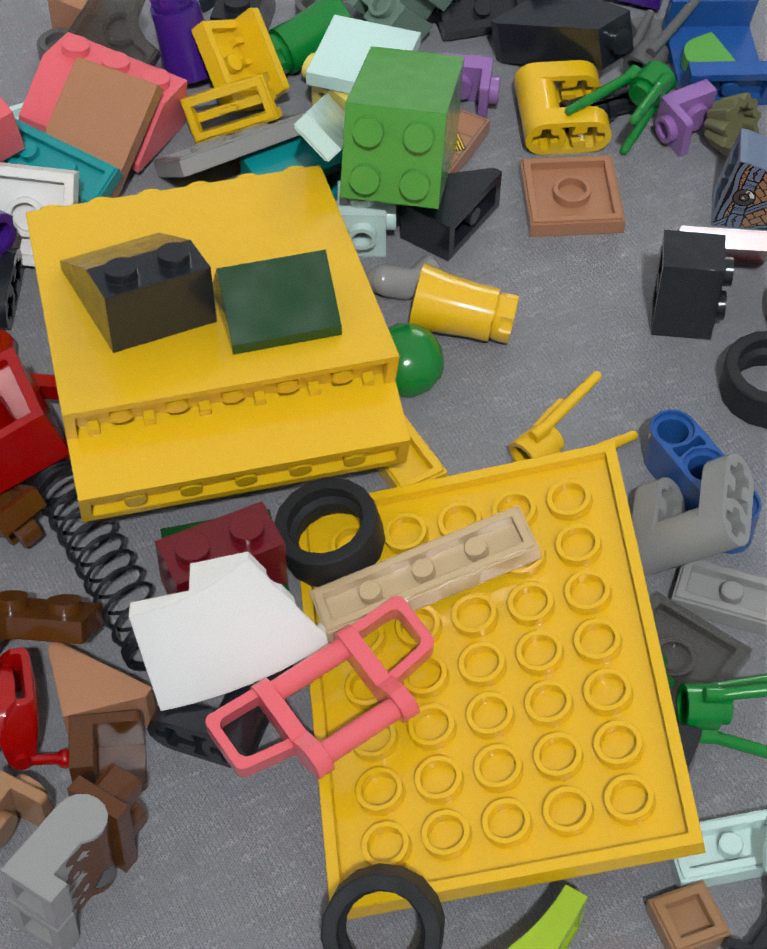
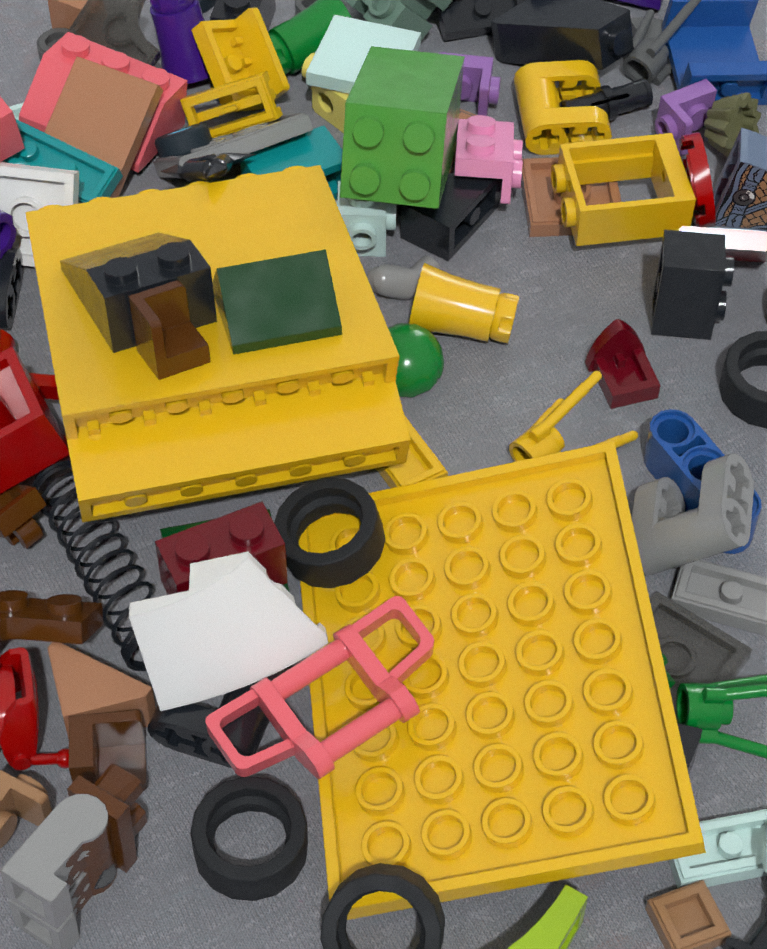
light aqua tile [294,93,345,162] -> none
tan tile [309,505,542,643] -> none
green plant [565,60,676,155] -> none
bright green tile [680,32,736,72] -> none
none -> reddish brown panel [129,280,211,380]
none -> black wheel [155,123,213,158]
none -> black piece [160,153,255,181]
none -> black tyre [190,776,308,901]
none -> bright pink bracket [454,115,523,204]
none -> yellow window [551,133,696,246]
none -> dark red tile [585,319,661,409]
none -> red tile [679,132,716,228]

